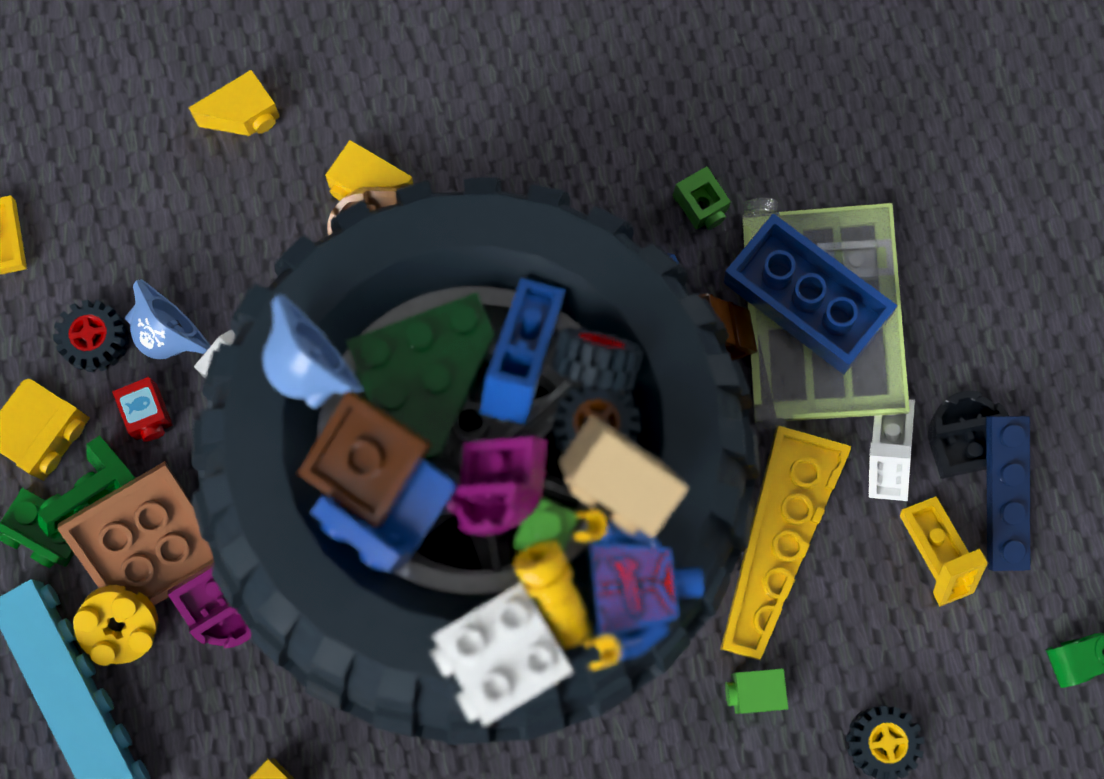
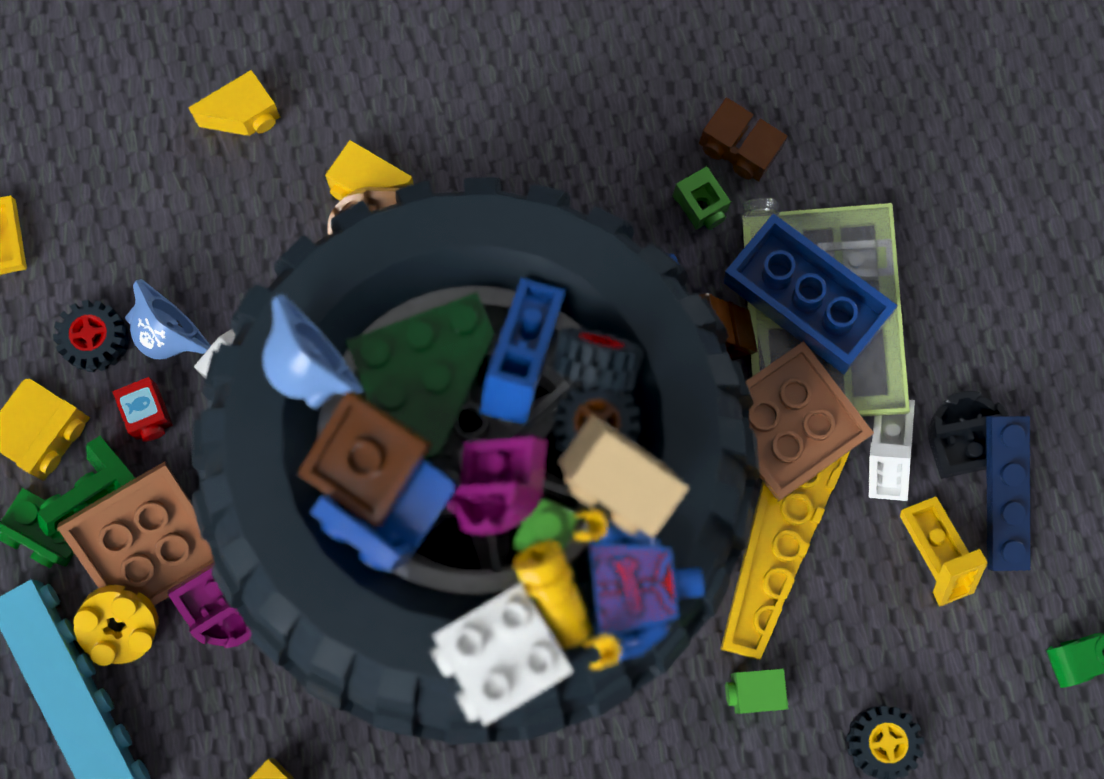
none -> reddish brown piece [699,97,788,182]
none -> nougat plate [746,341,874,502]

